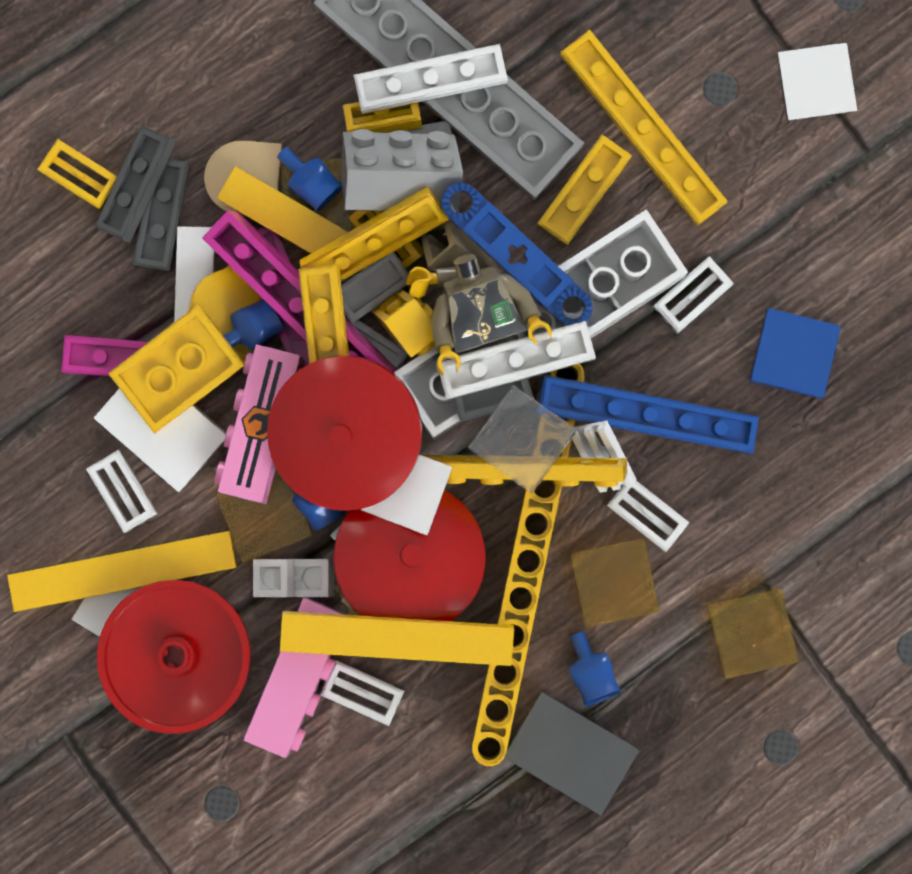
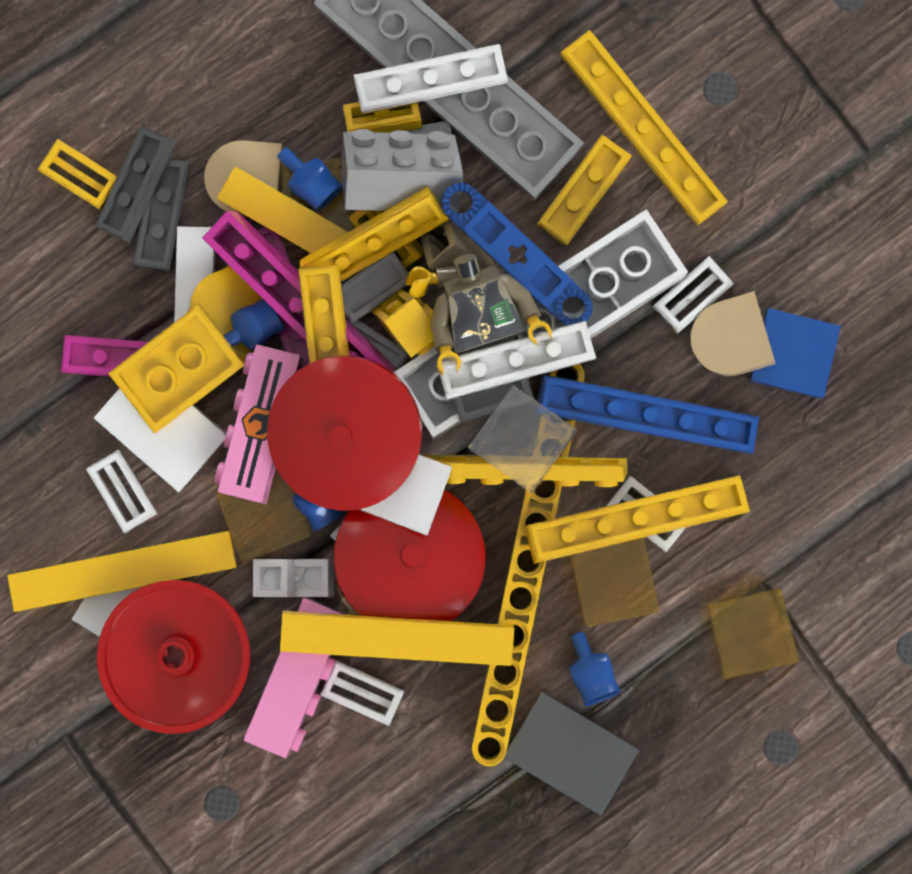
white tile [570,421,636,493] -> none
white sticker [778,43,857,120] -> none
none -> yellow tile [525,475,750,564]
none -> tan tile [691,291,776,376]

